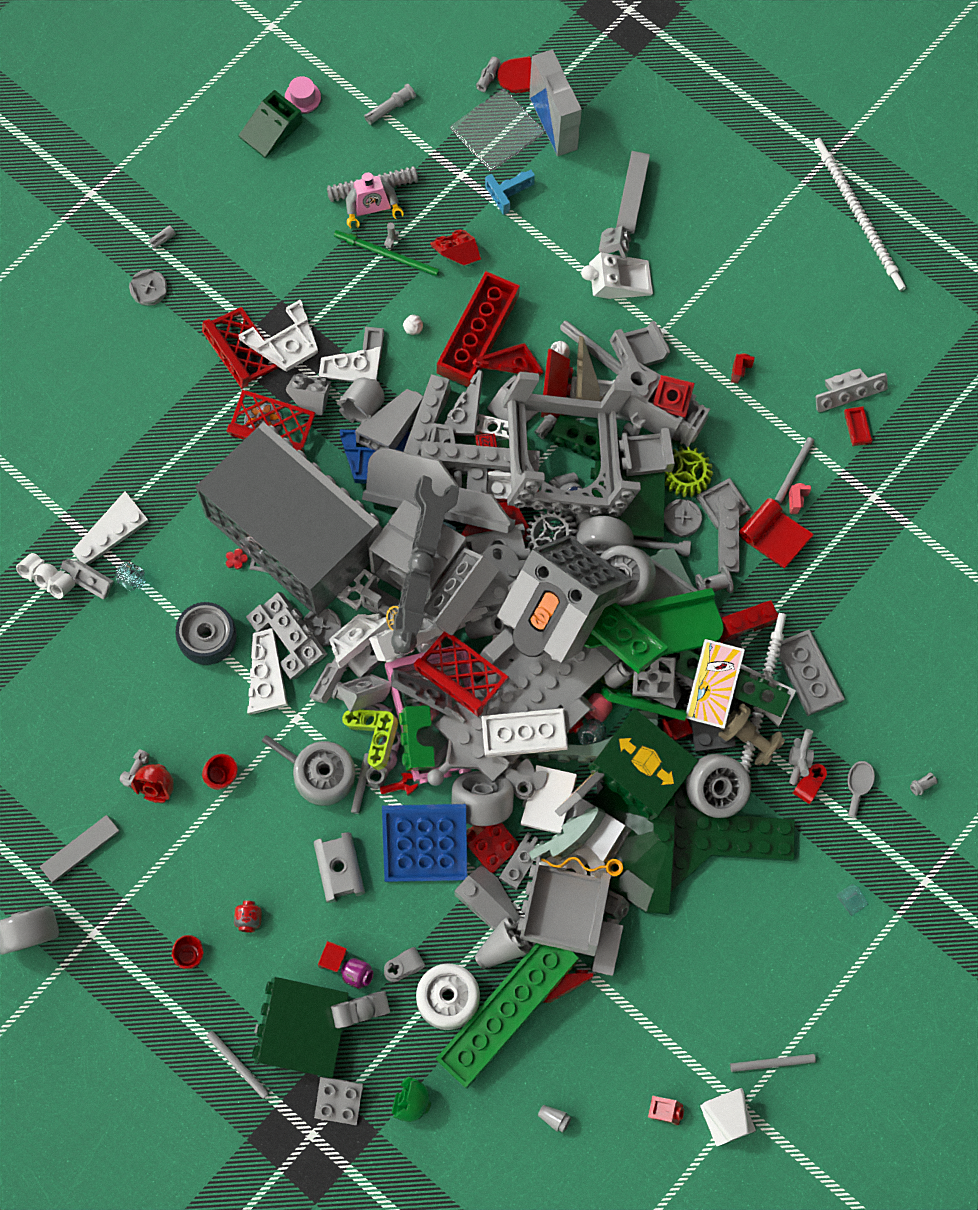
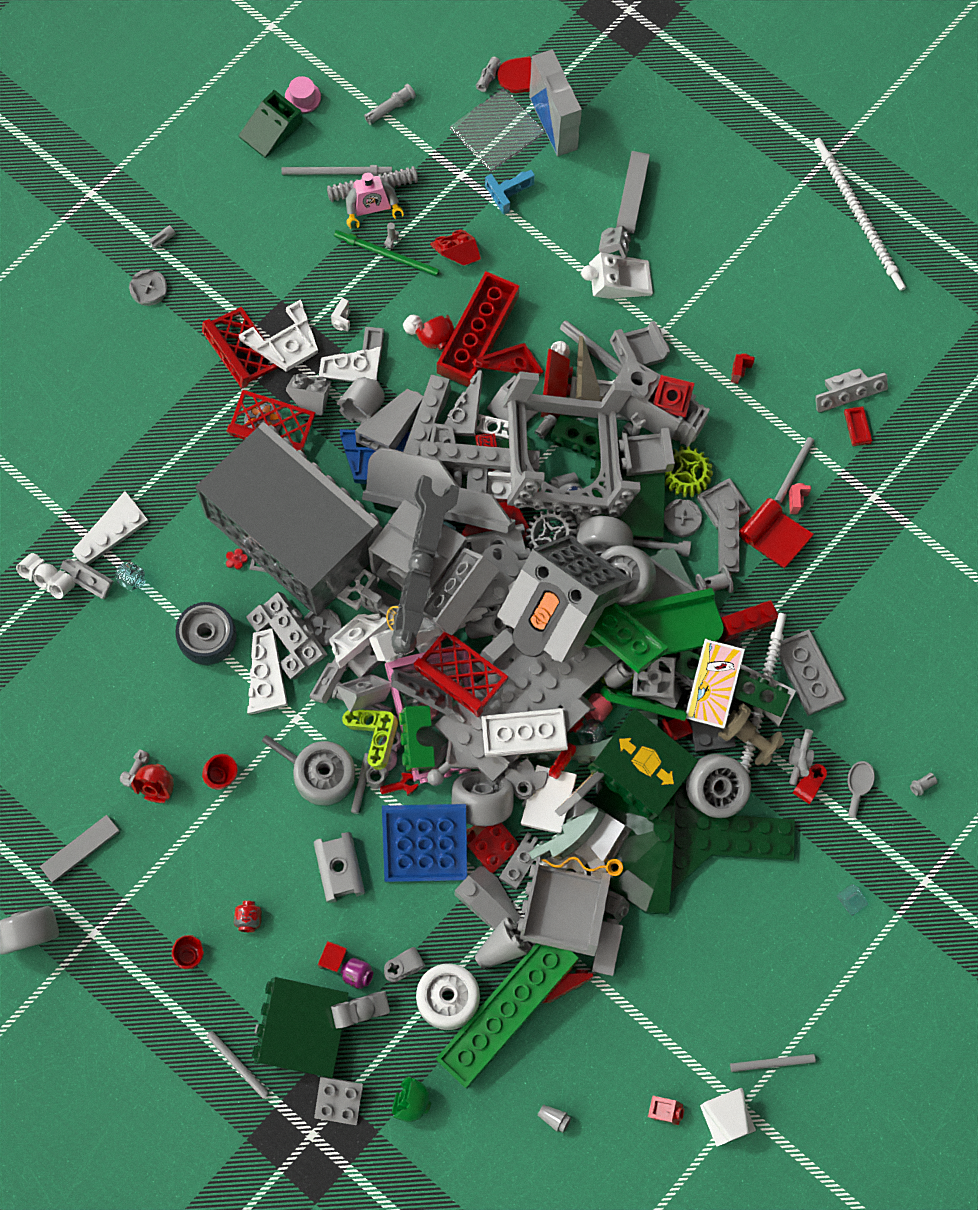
none -> light grey bar [282,165,392,176]
none -> white bracket [331,298,350,332]
none -> red cylinder [415,315,454,350]
none -> red axle [549,743,576,779]

